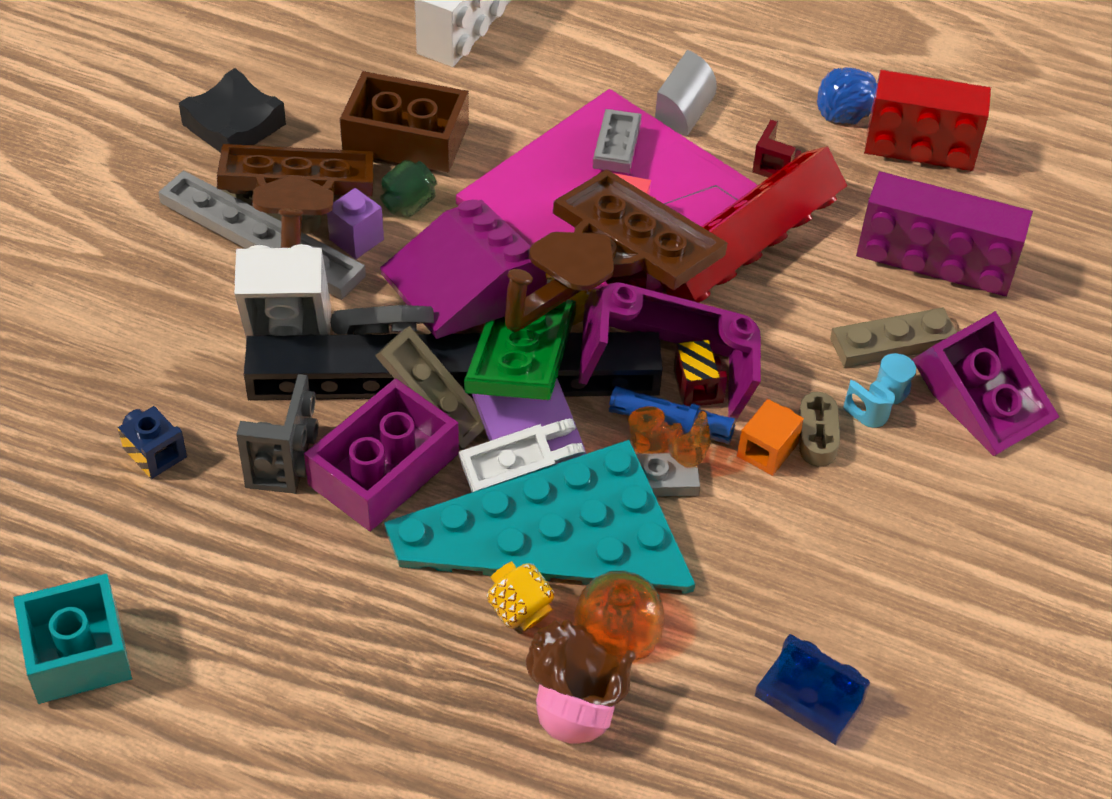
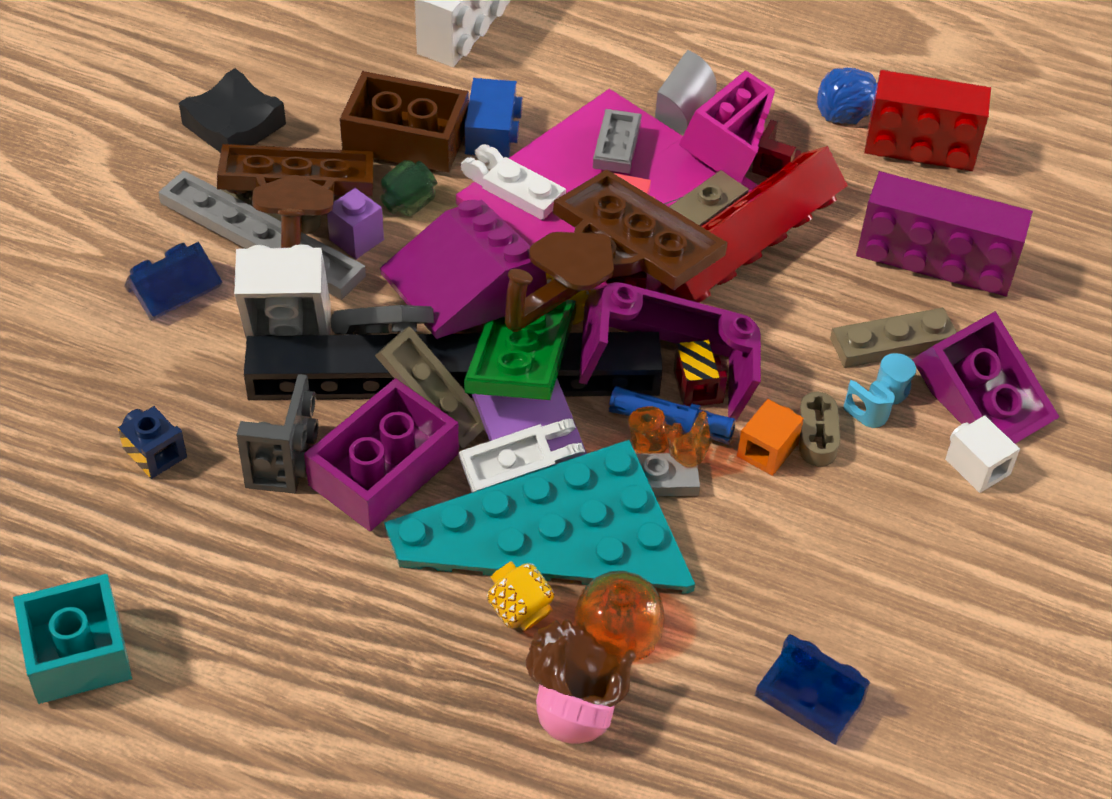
none -> clear blue bracket [124,241,223,321]
none -> white hinge [460,144,566,220]
none -> blue brick [465,78,523,158]
none -> dark tan plate [669,170,749,226]
none -> dark pink wedge [679,70,775,183]
none -> white brick [945,415,1020,493]

